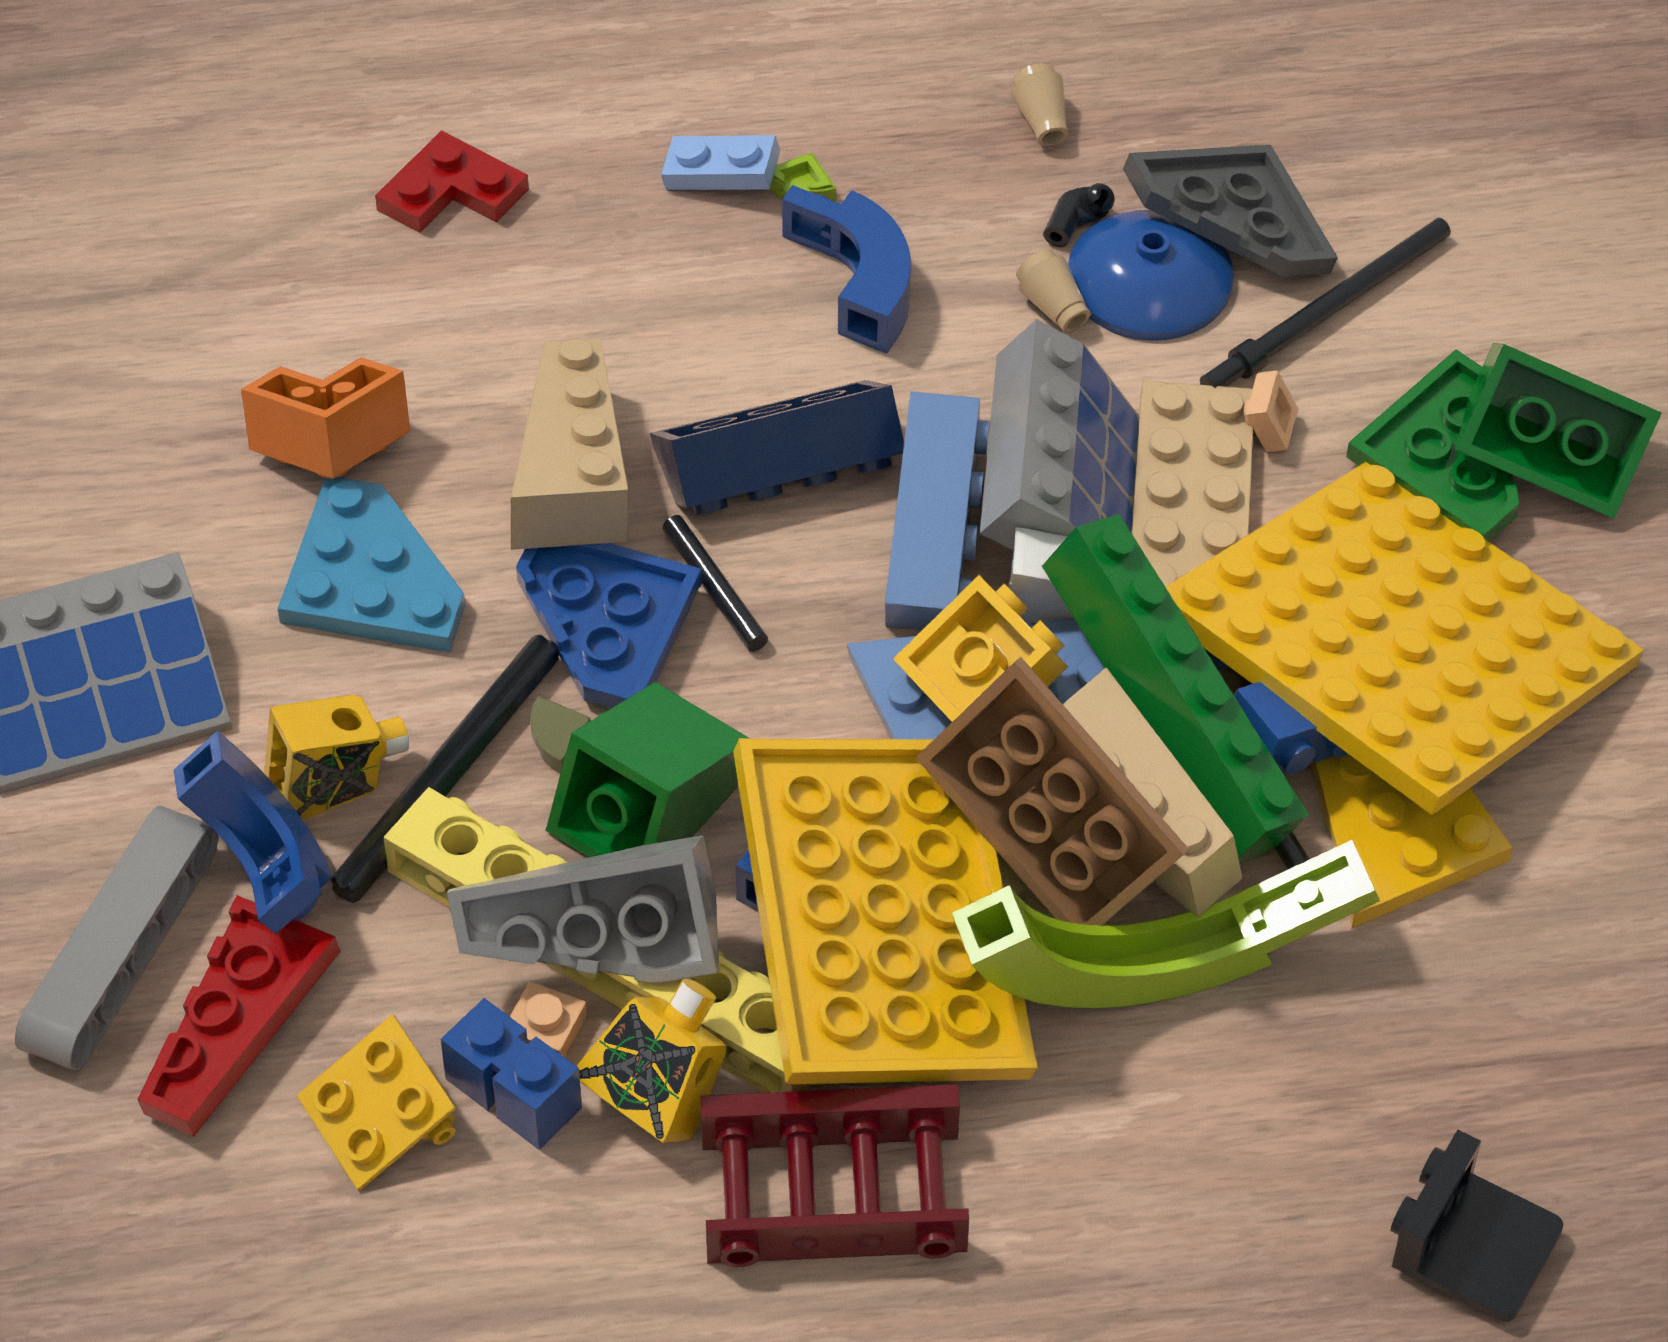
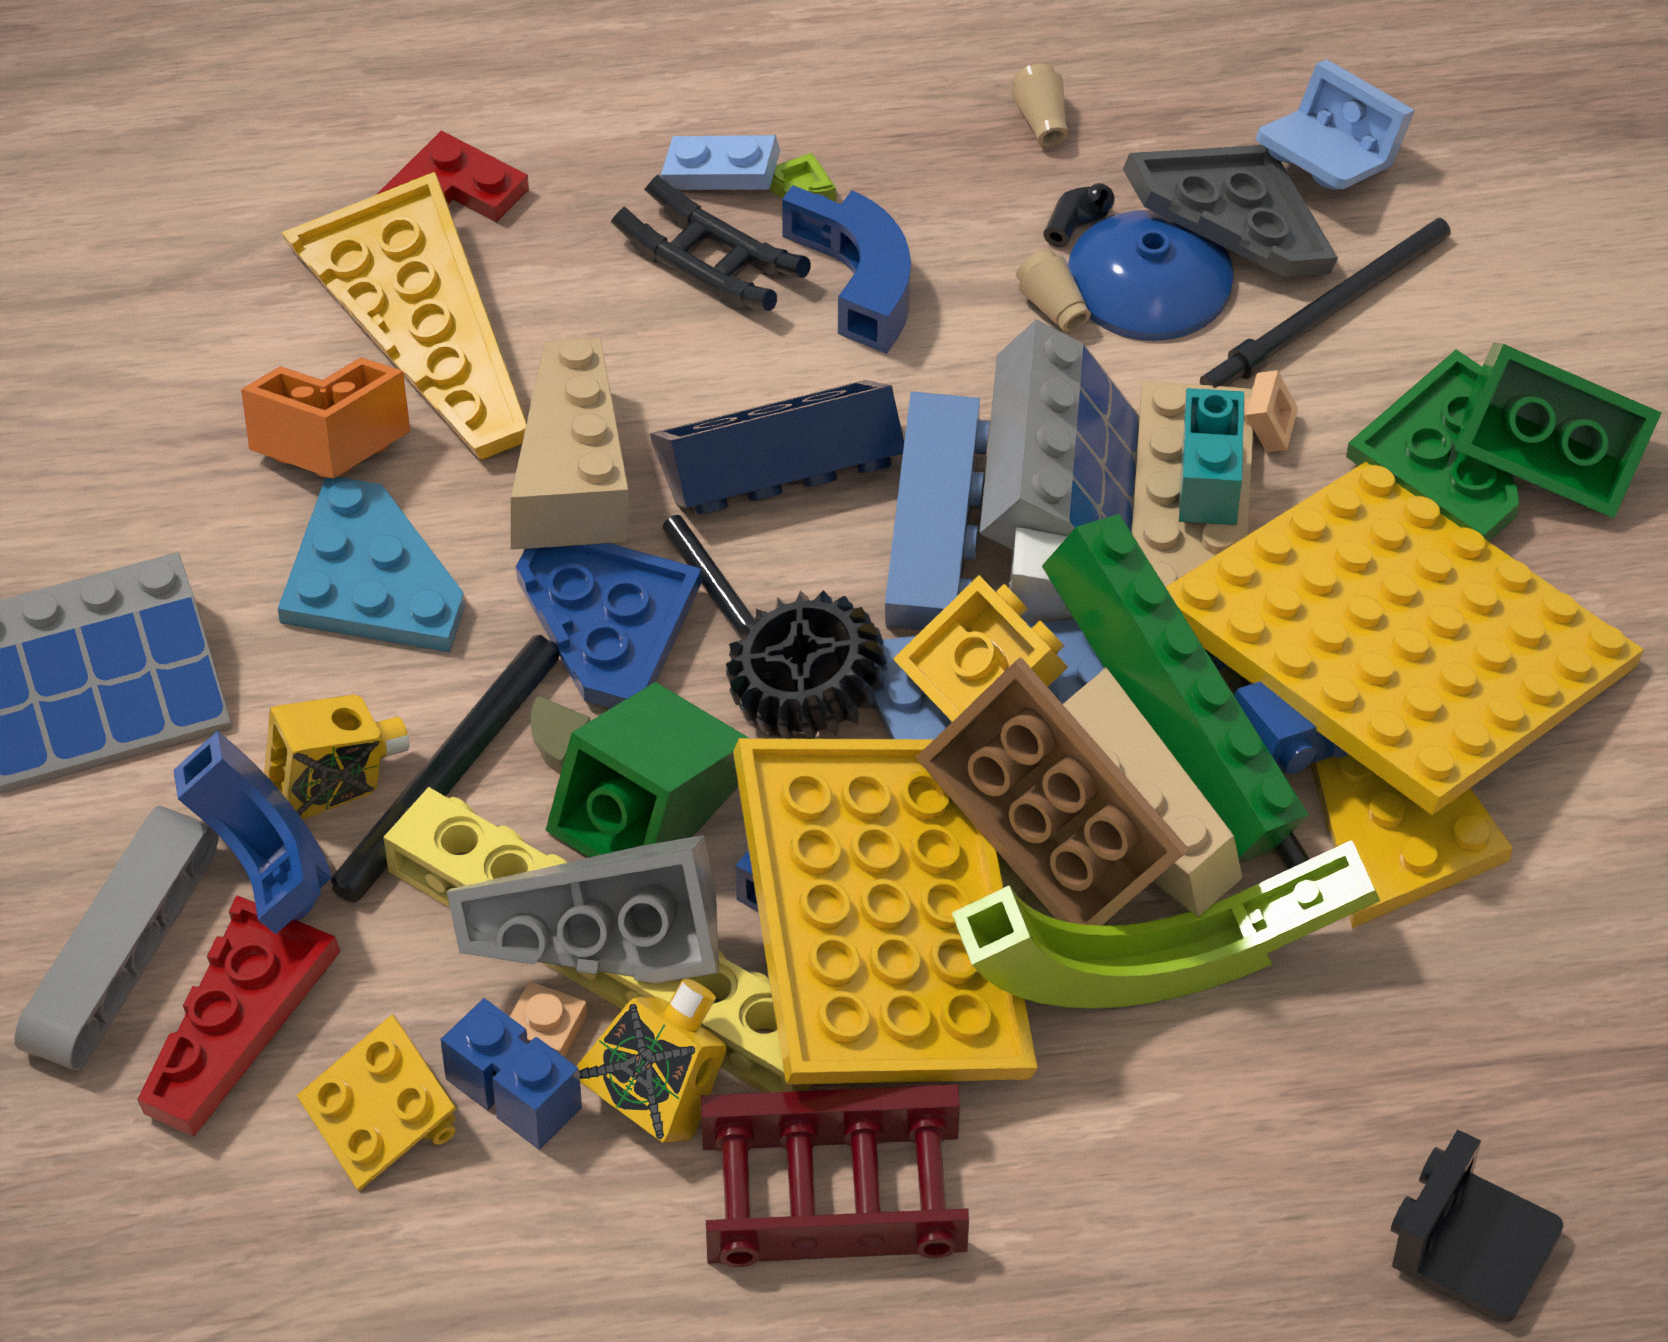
none -> yellow wing [281,172,527,460]
none -> black piece [610,174,811,311]
none -> black gear [726,590,888,739]
none -> teal slope [1178,388,1244,525]
none -> light blue bracket [1255,59,1415,190]

